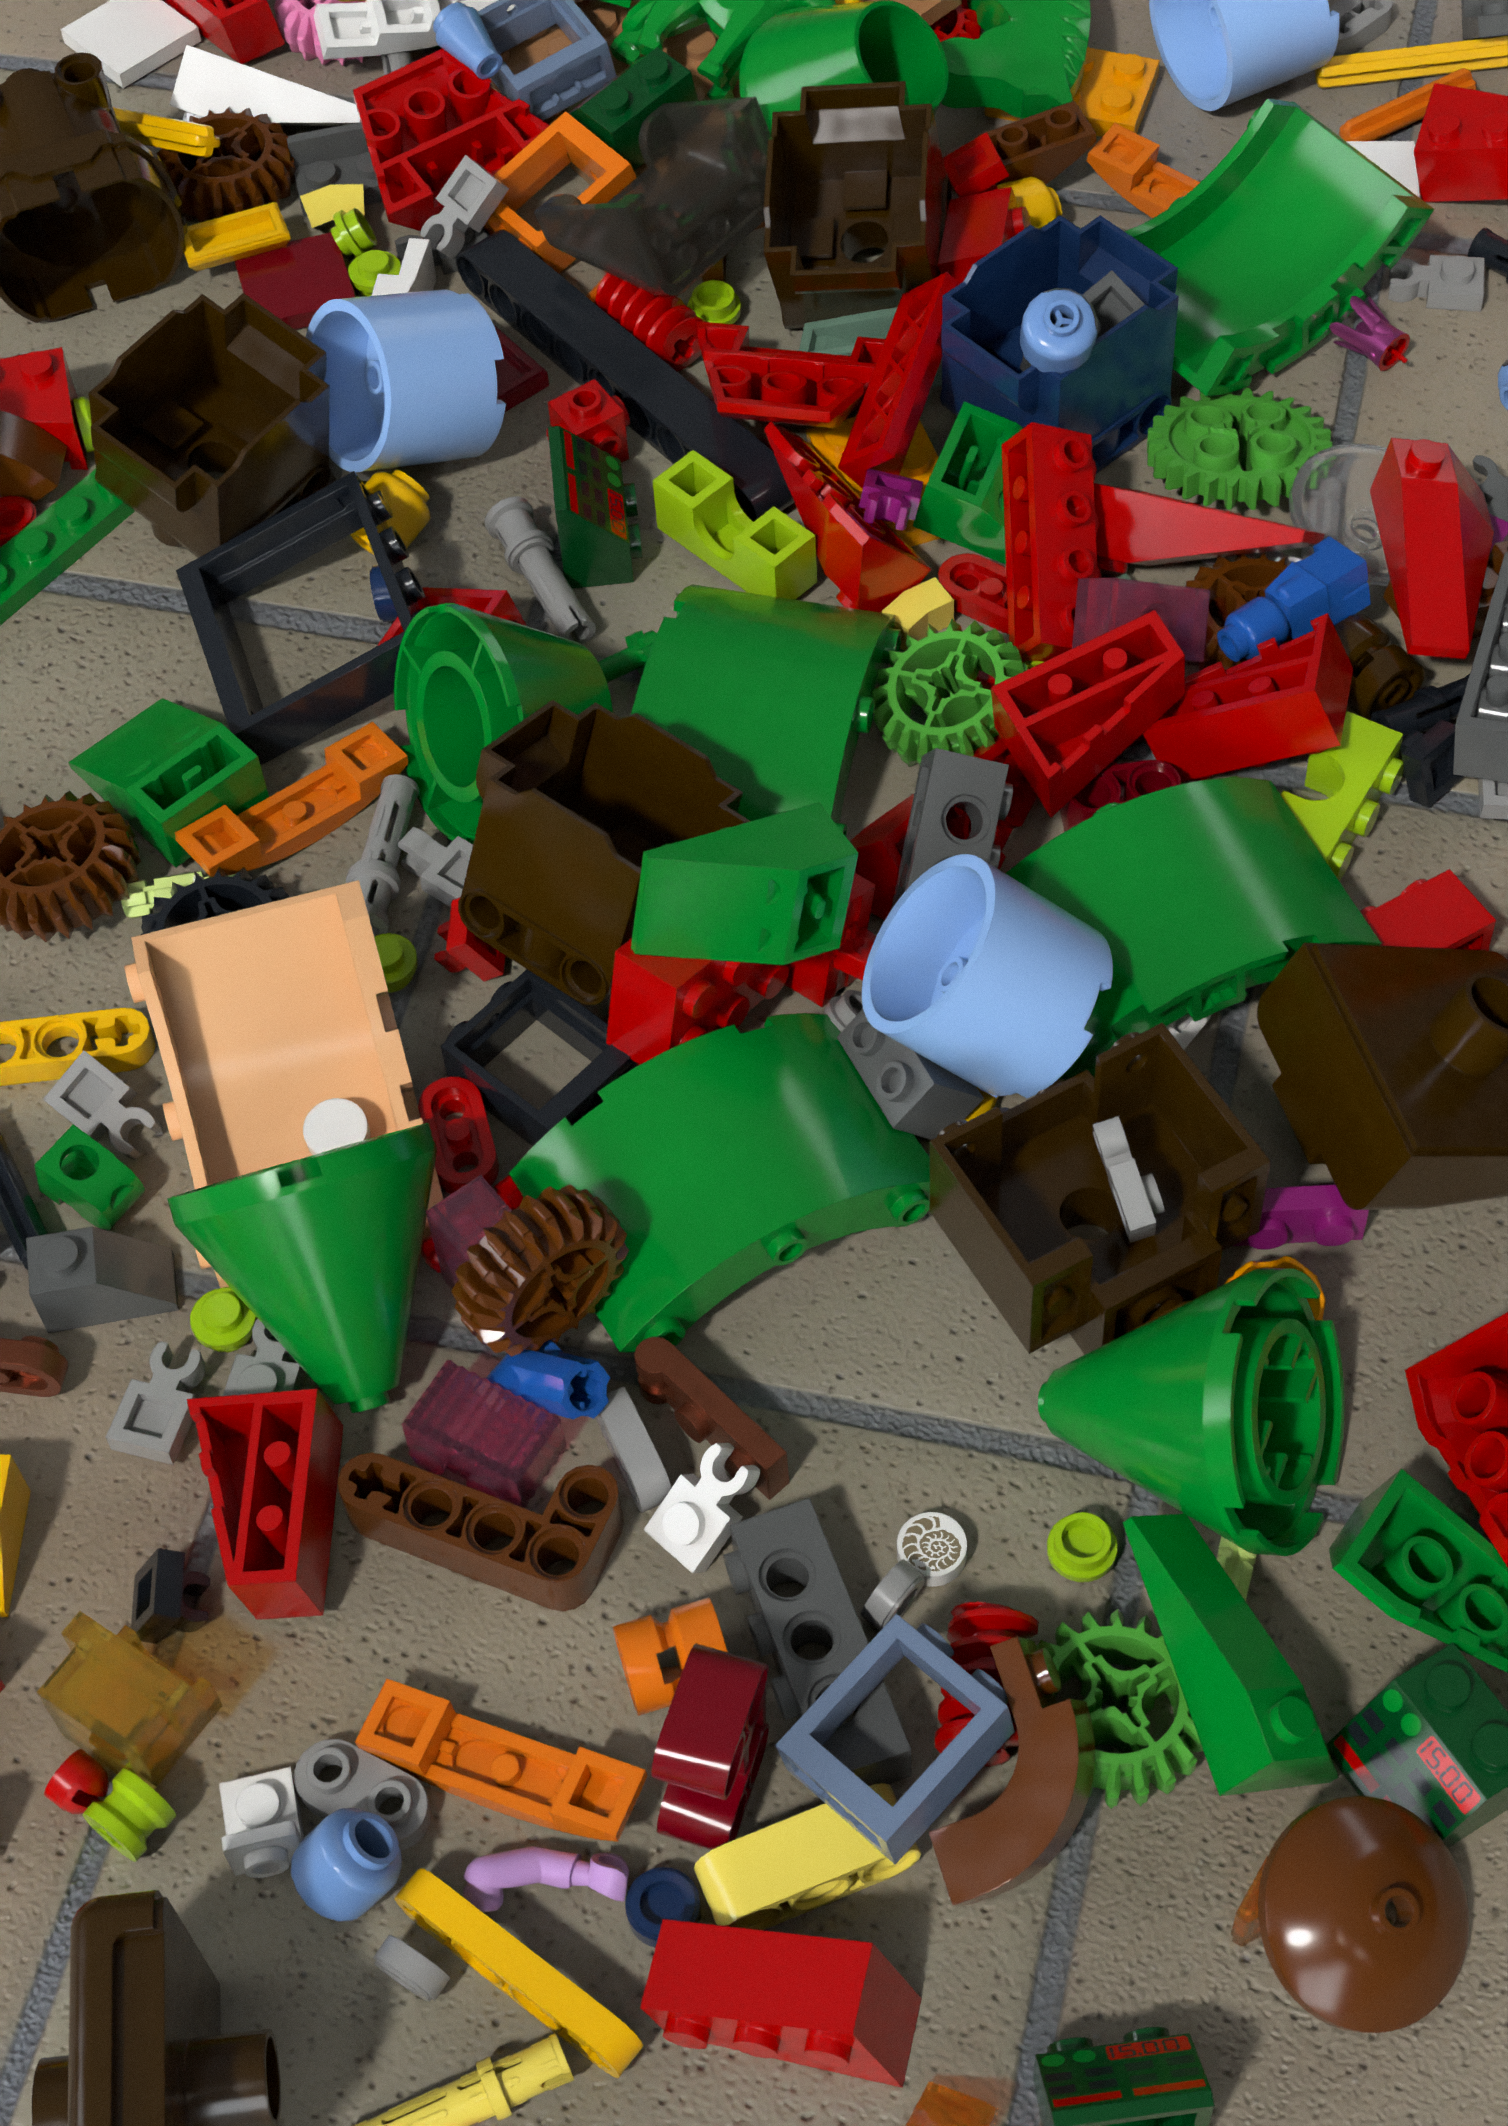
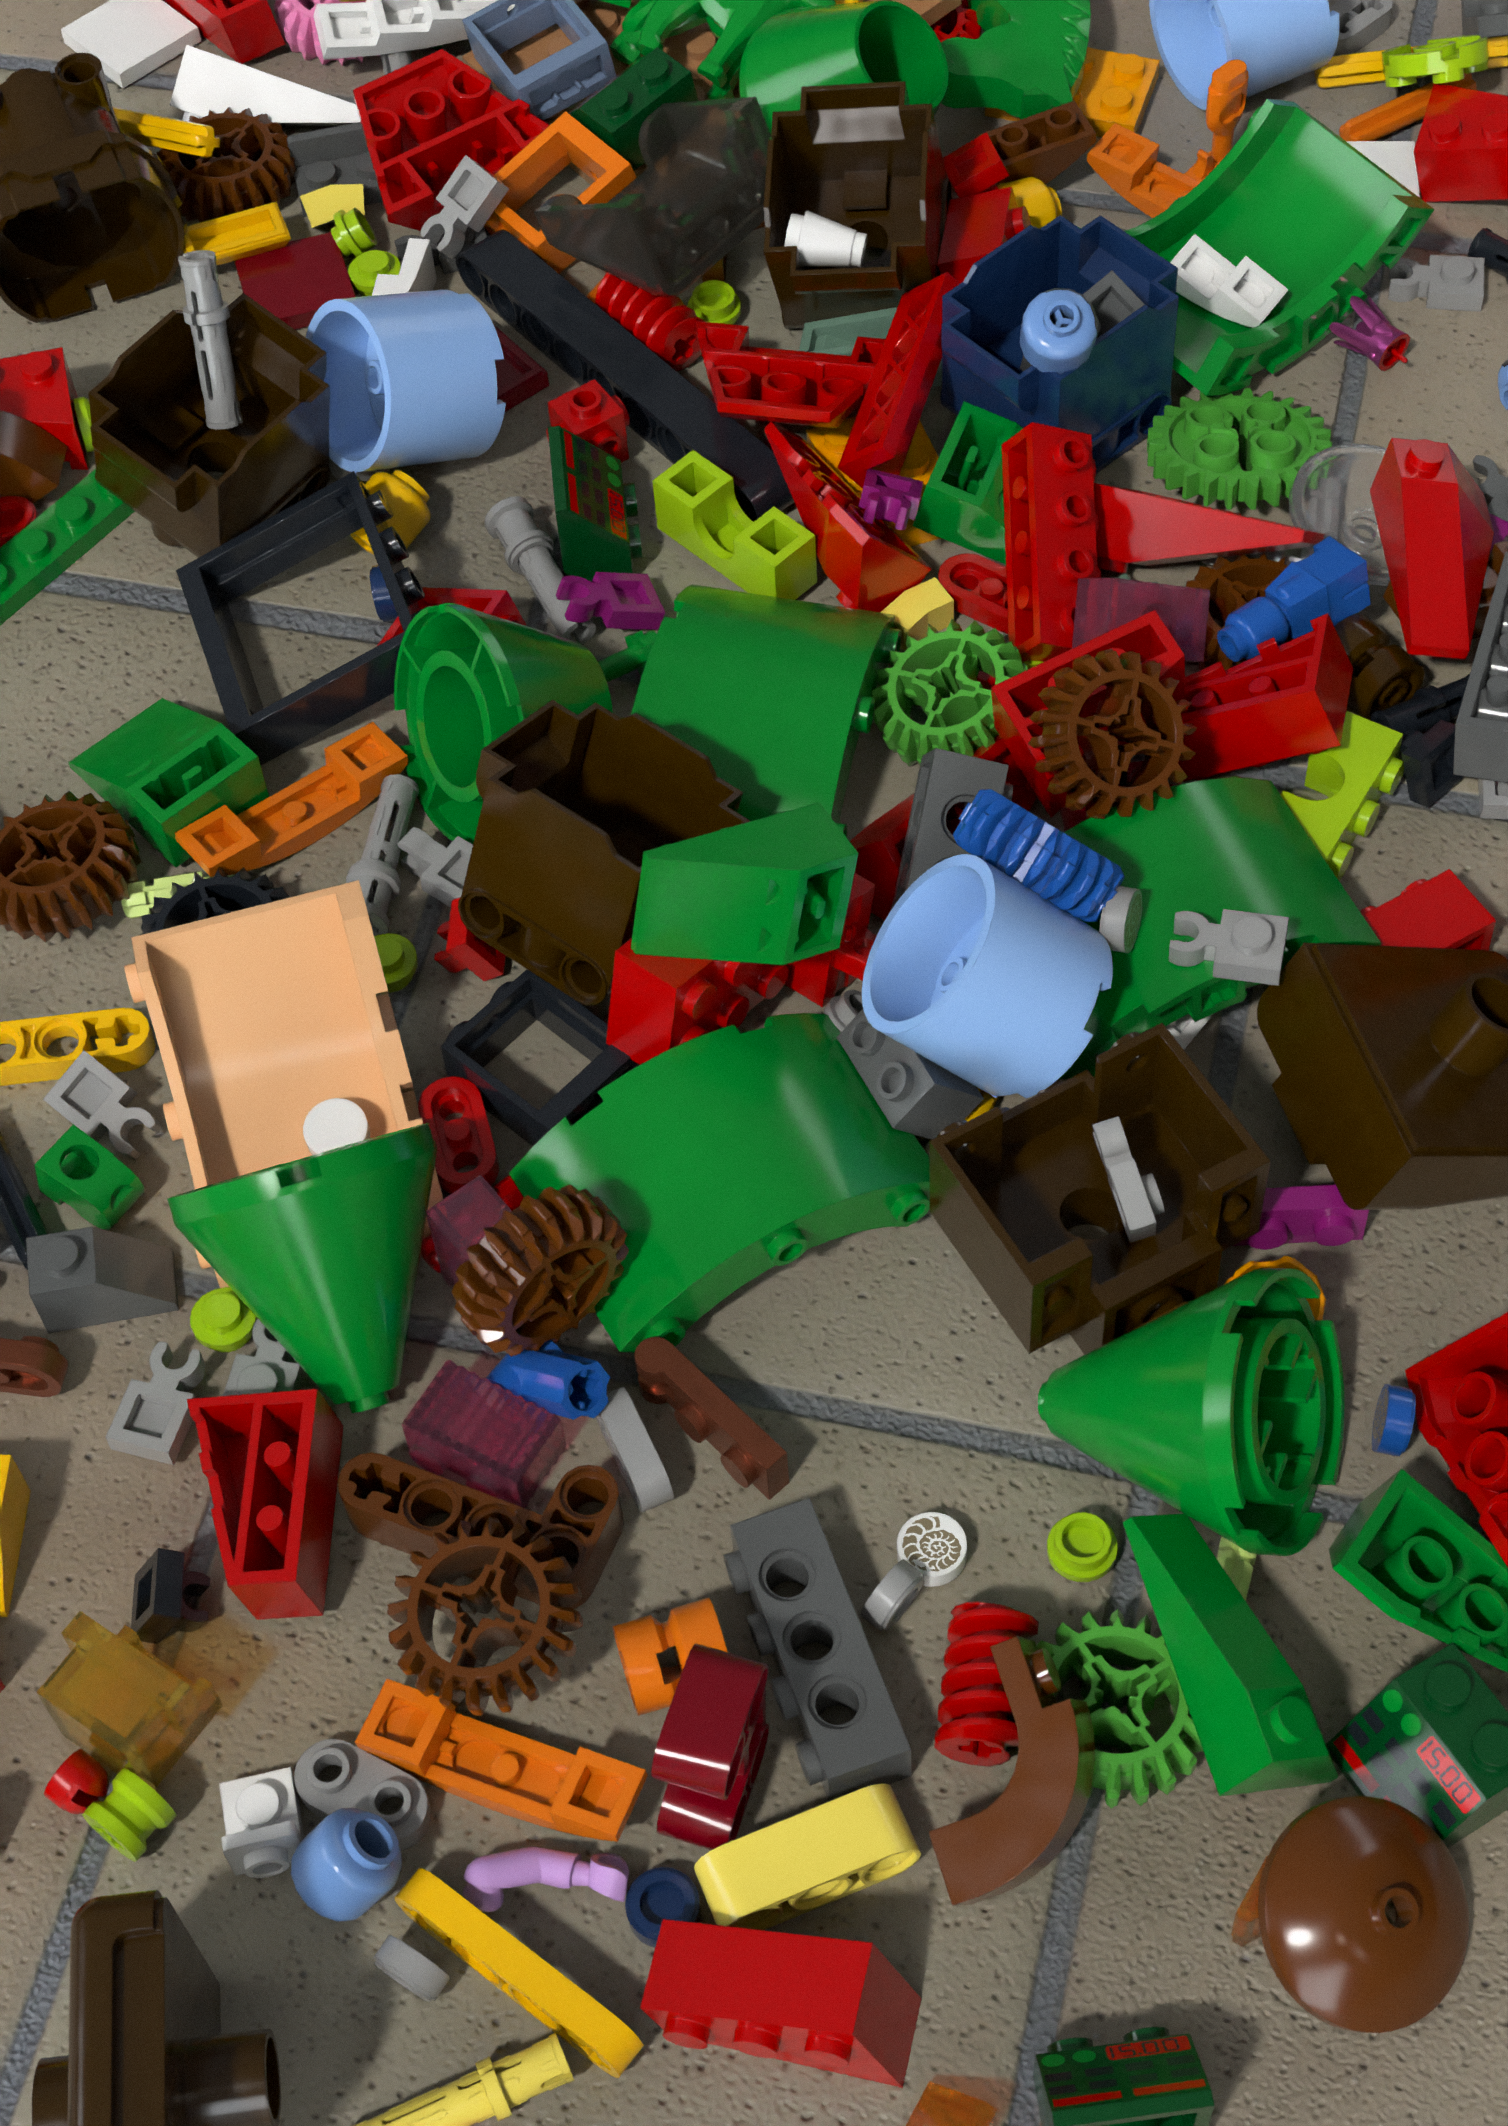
medium blue cone [433,2,503,79] -> none
white plate [643,1443,760,1574] -> none
sand blue window [775,1613,1015,1865] -> none
none -> light grey pin [178,250,243,429]
none -> reddish brown gear [387,1517,583,1716]
none -> magenta plate [556,572,665,630]
none -> white cone [784,210,868,268]
none -> blue gear [953,789,1125,922]
none -> reddish brown gear [1028,649,1198,819]
none -> light grey tile [1099,886,1142,953]
none -> light grey plate [1169,909,1289,986]
none -> white slope [1170,234,1288,328]
none -> orange piece [1184,59,1249,182]
none -> blue tile [1372,1384,1416,1457]
none -> lime plate [1382,35,1489,87]

